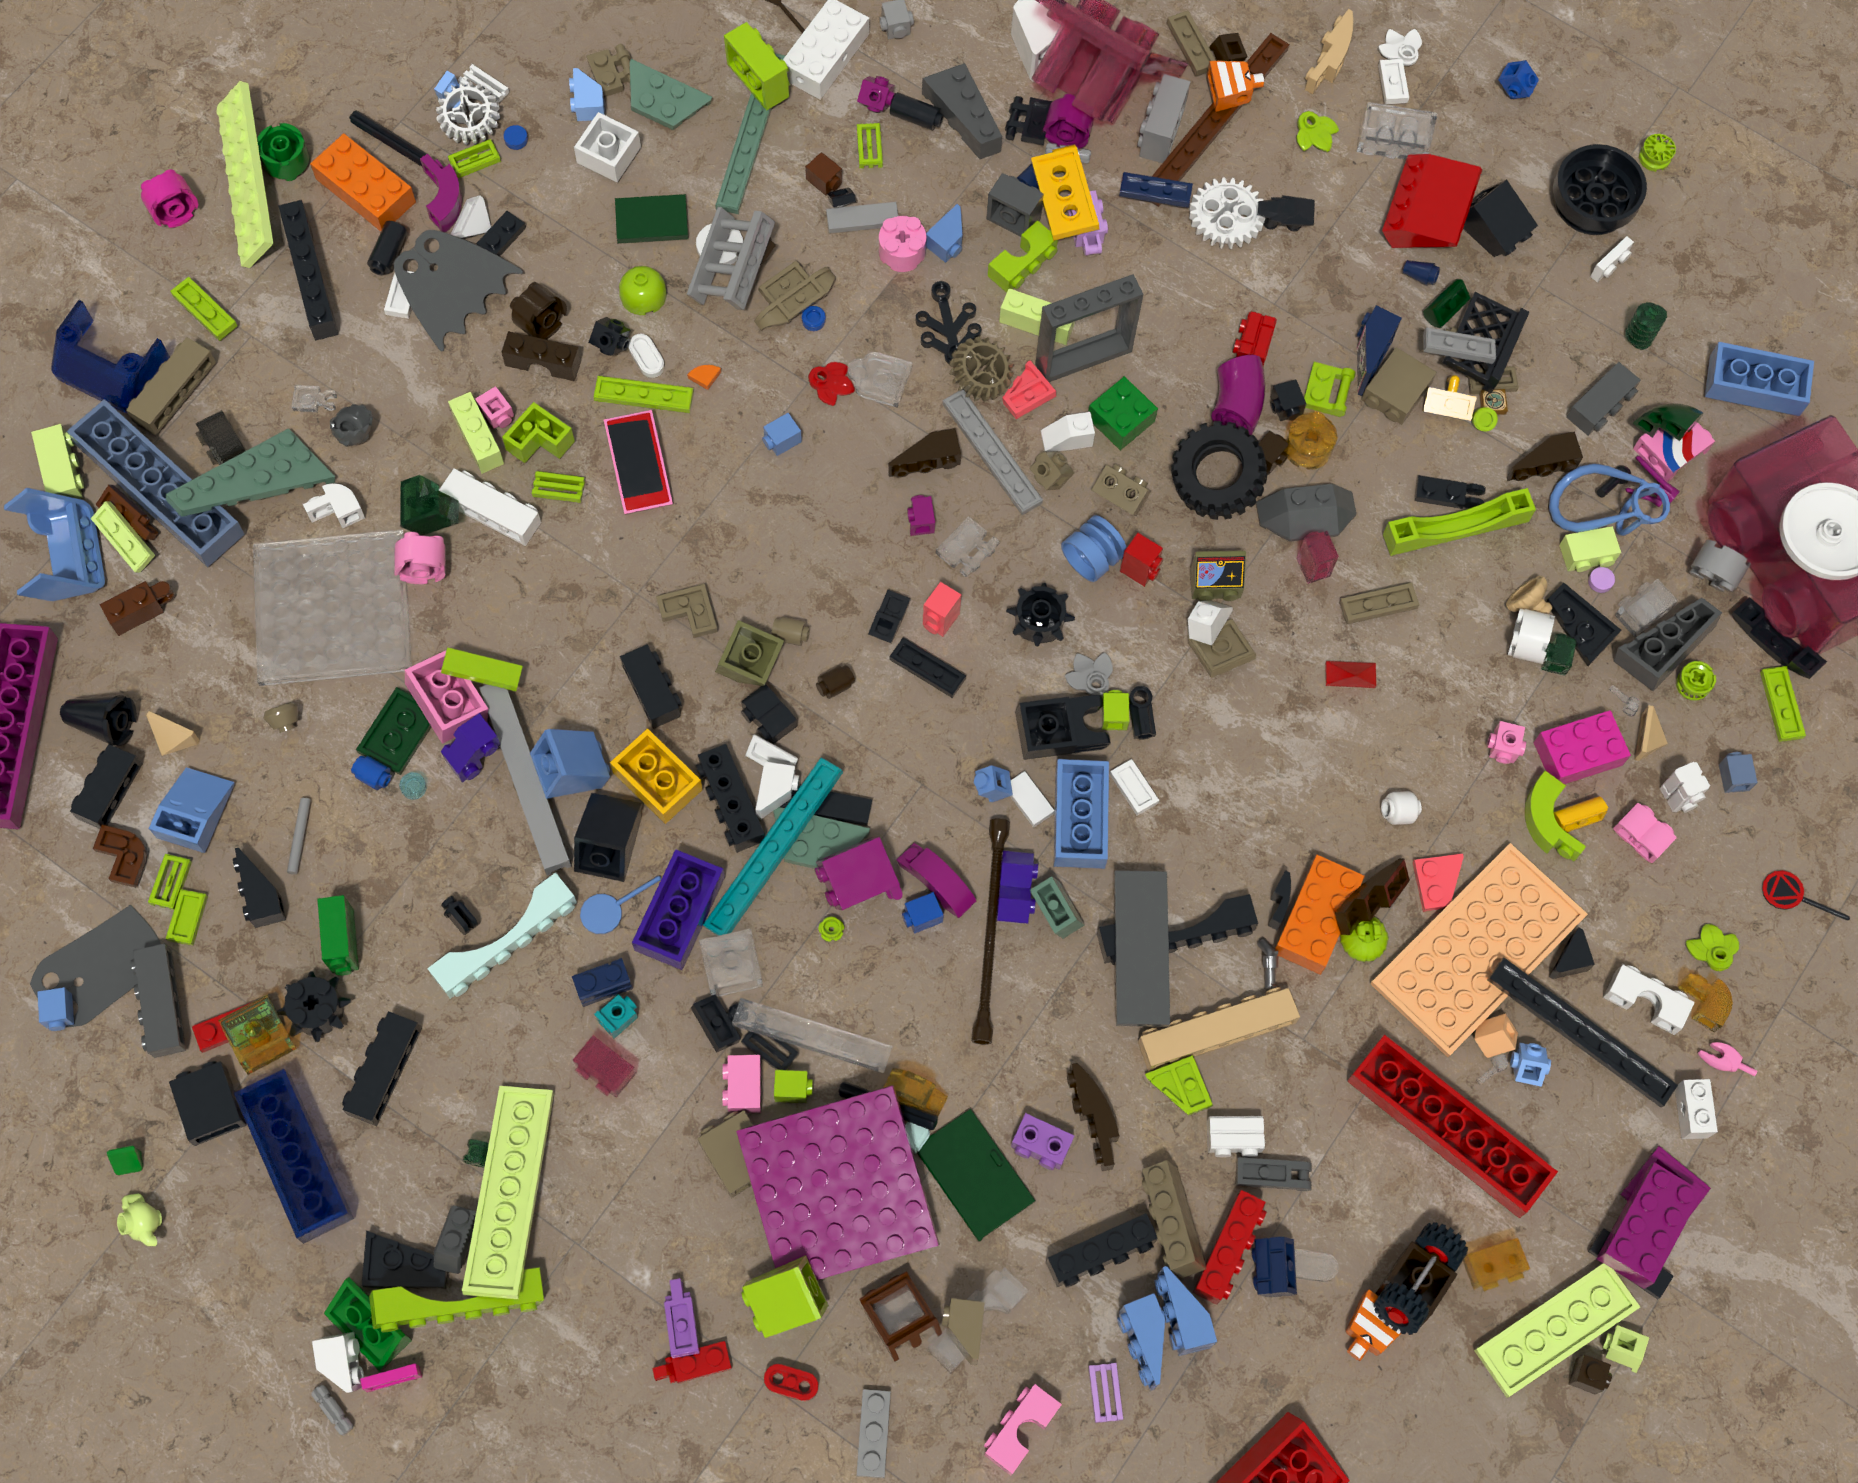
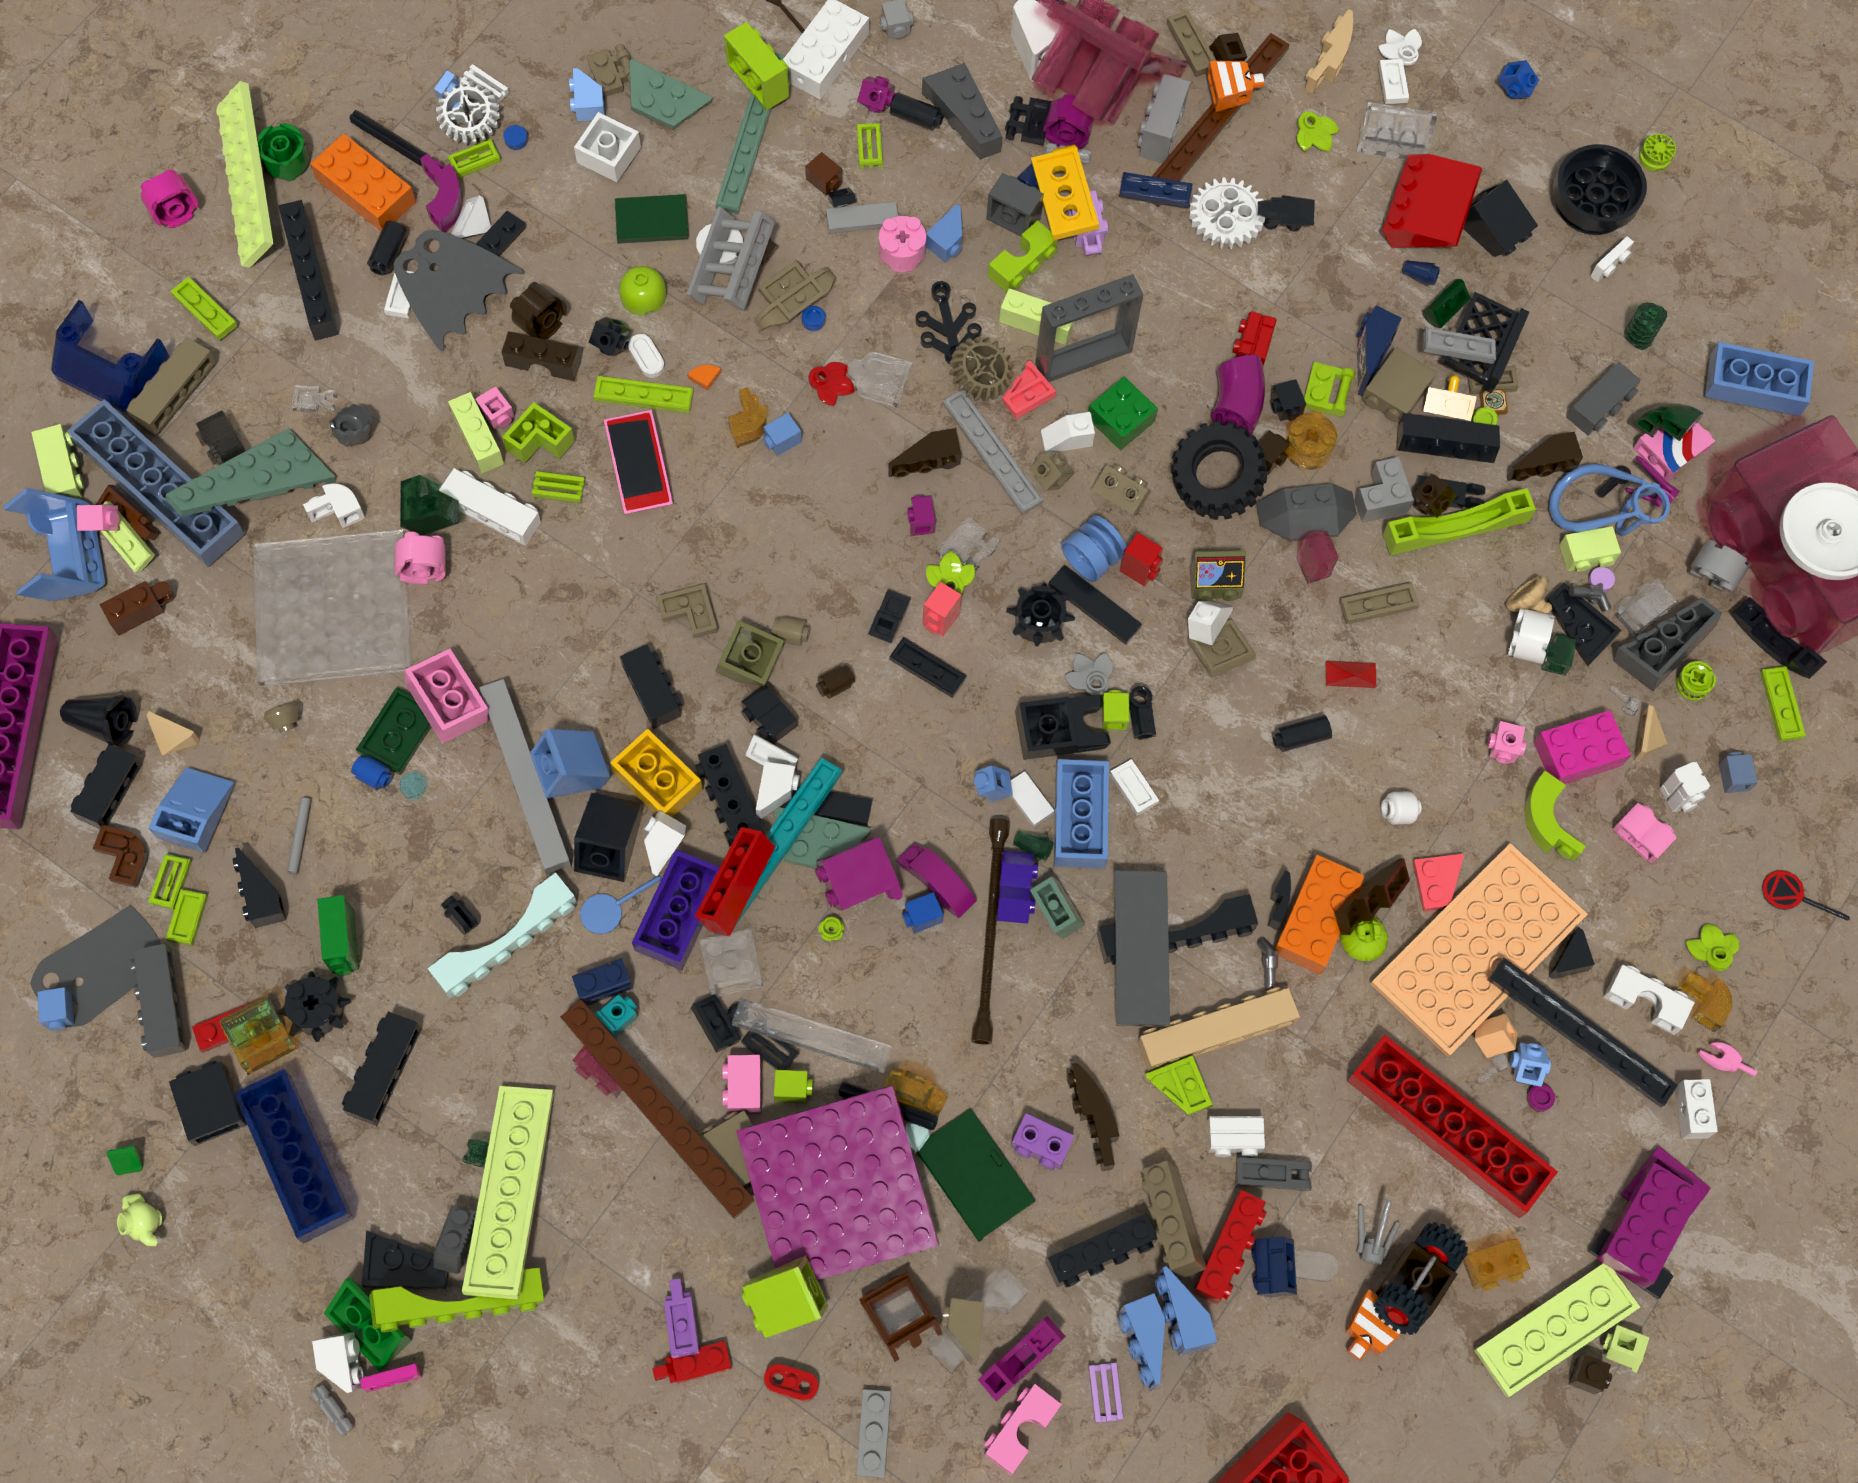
lime tile [441,647,523,691] -> none
dark purple brick [441,713,501,783] -> none
yellow brick [1554,796,1608,833] -> none
none -> bright pink brick [77,505,119,531]
none -> reddish brown plate [560,1000,755,1219]
none -> white slope [643,810,686,876]
none -> red brick [694,827,775,937]
none -> clear yellow brick [728,387,767,448]
none -> lime plate [926,551,975,595]
none -> magenta arch [978,1316,1066,1401]
none -> clear green cone [1013,831,1053,861]
none -> black tile [1048,565,1142,645]
none -> black brick [1272,715,1332,752]
none -> light grey brick [1355,457,1414,523]
none -> light grey plant [1357,1200,1400,1265]
none -> black brick [1398,413,1500,463]
none -> dark brown brick [1412,473,1457,518]
none -> magenta tile [1527,1084,1555,1112]
none -> flat silver piece [1569,583,1612,611]

